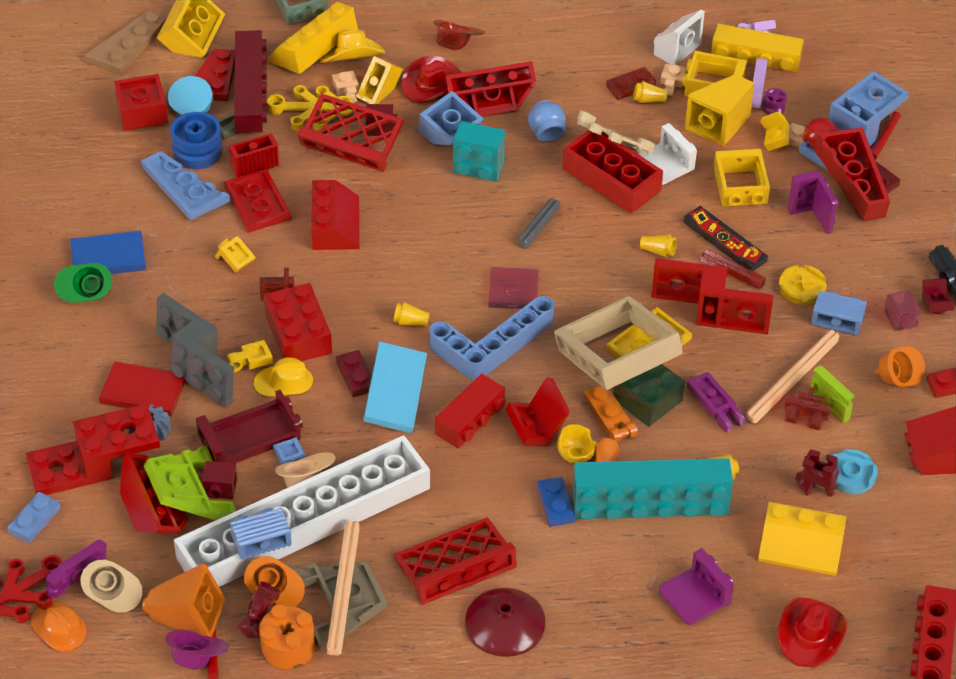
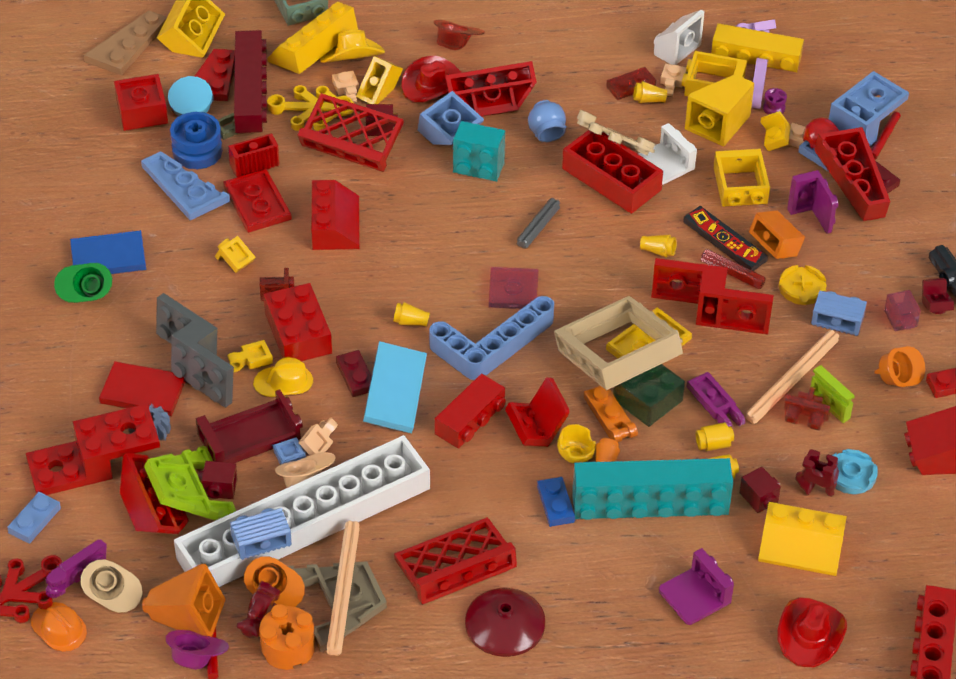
none -> light nougat plate [298,417,338,455]
none -> yellow brick [695,422,734,452]
none -> dark red brick [739,466,781,513]
none -> orange brick [749,210,805,259]

